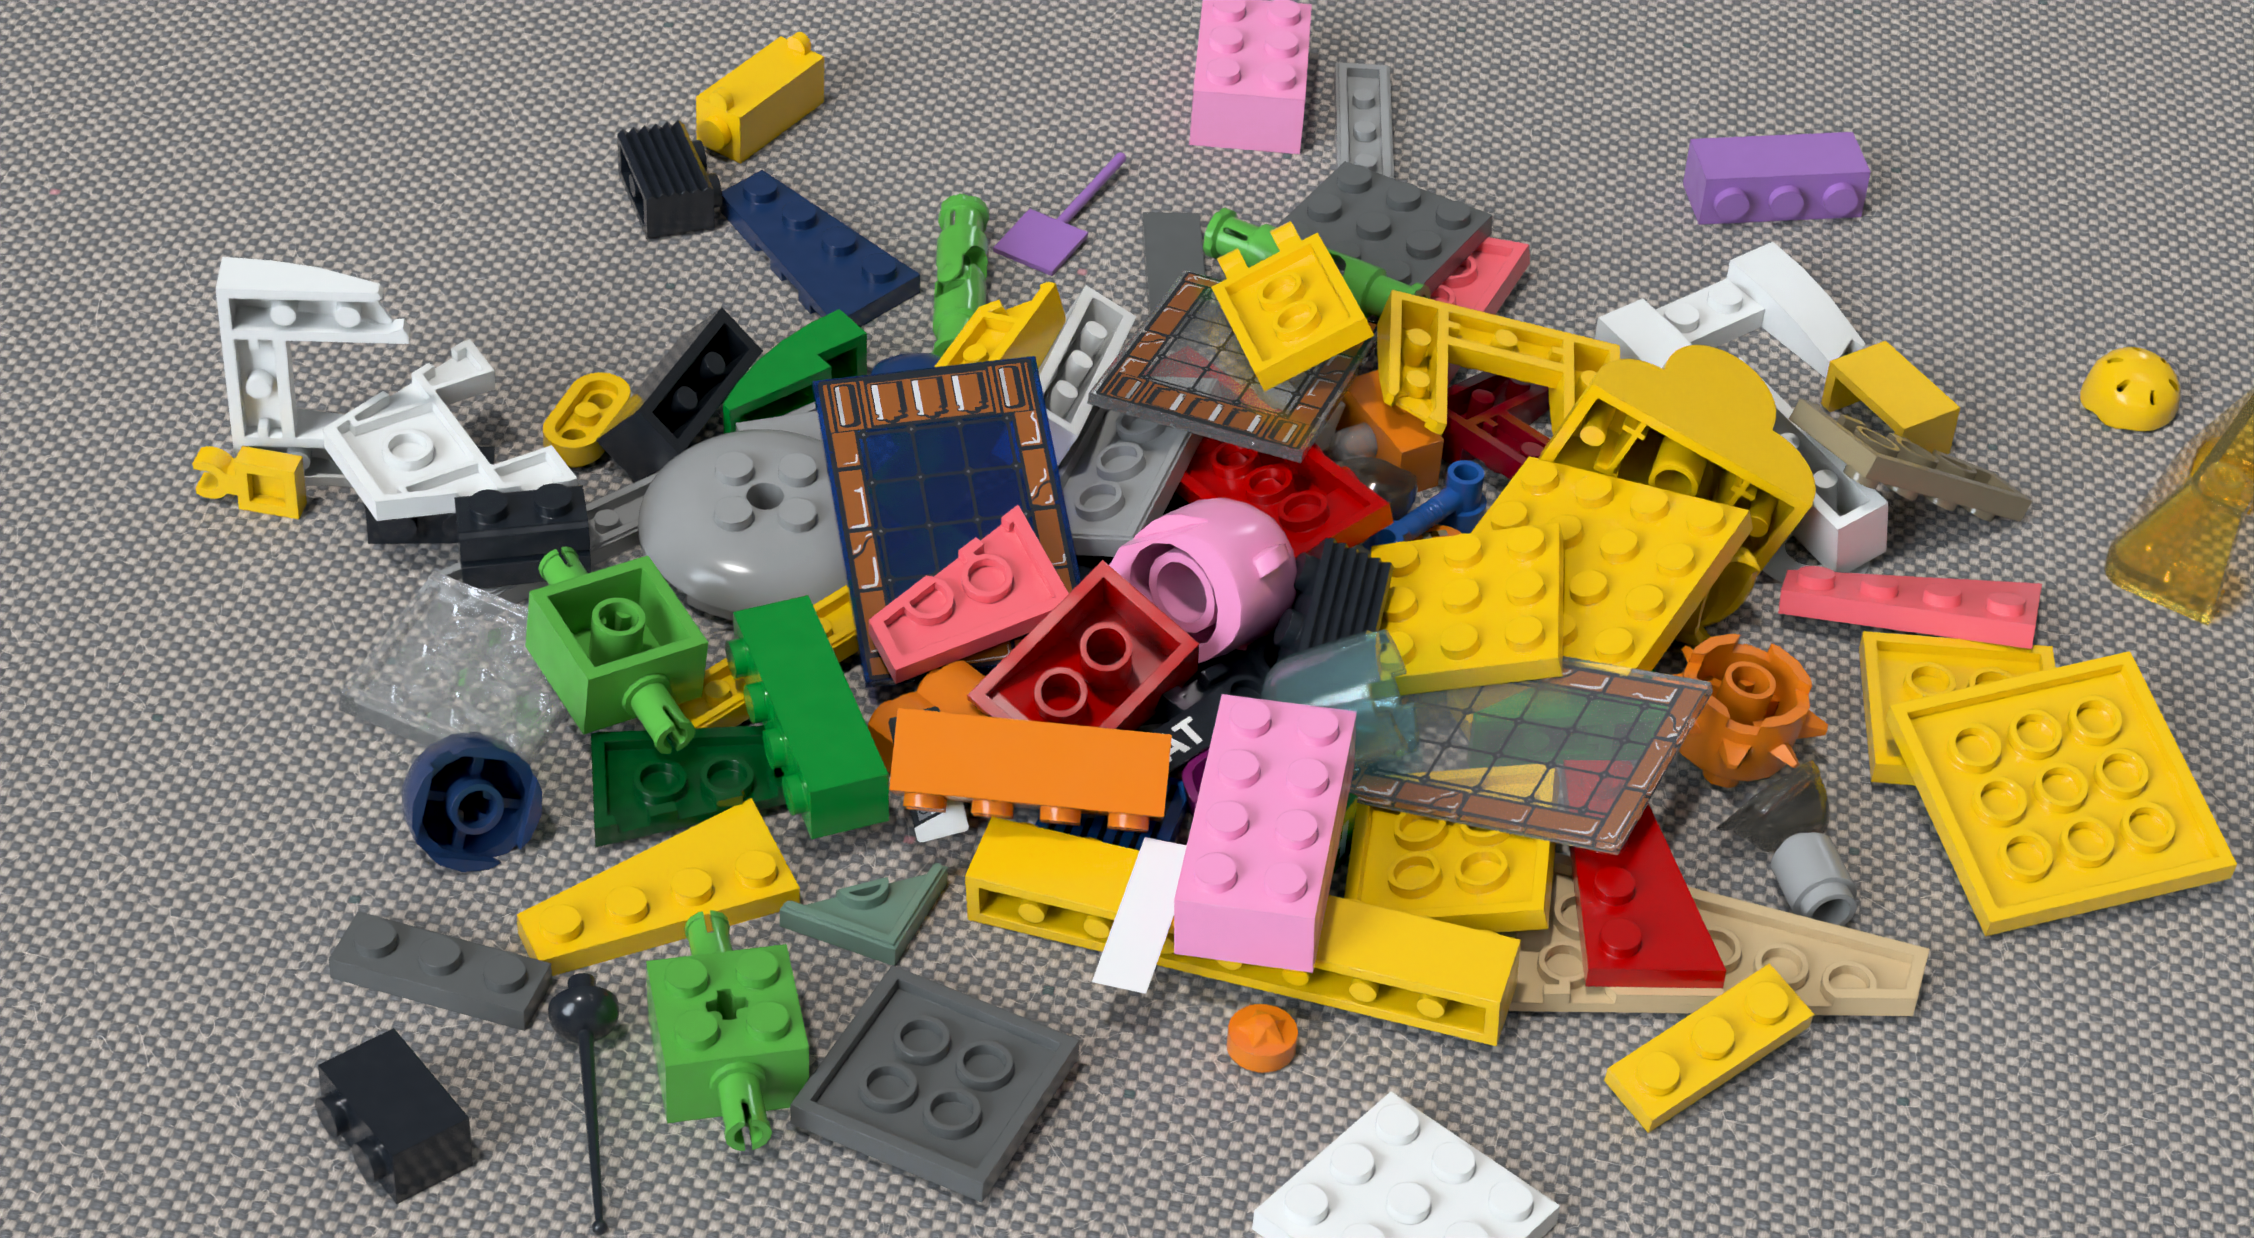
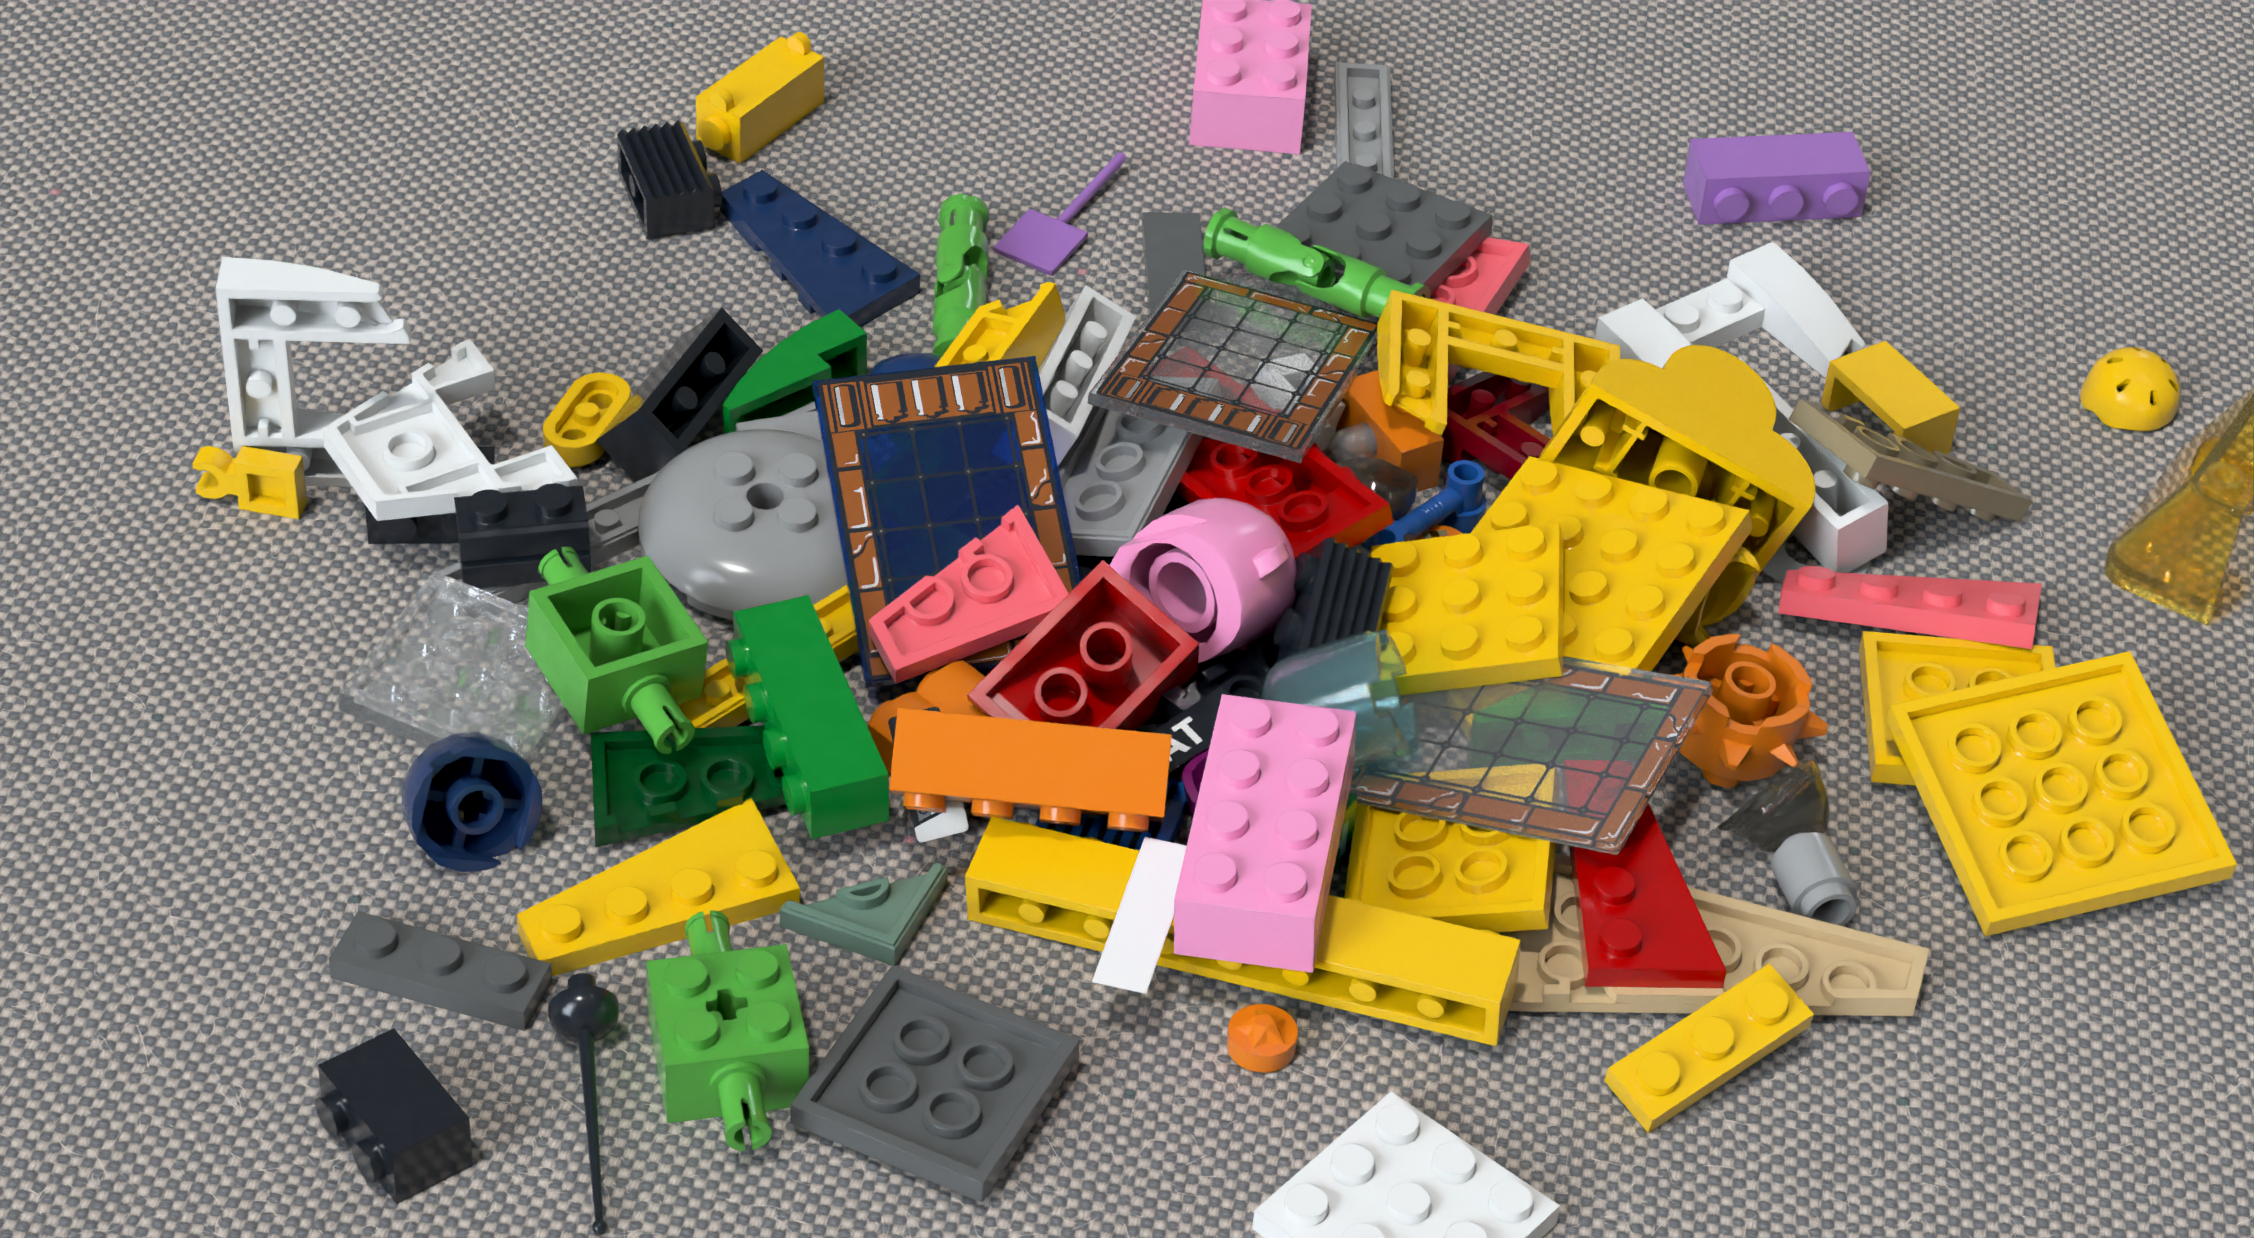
yellow tile [1211,221,1374,392] -> none

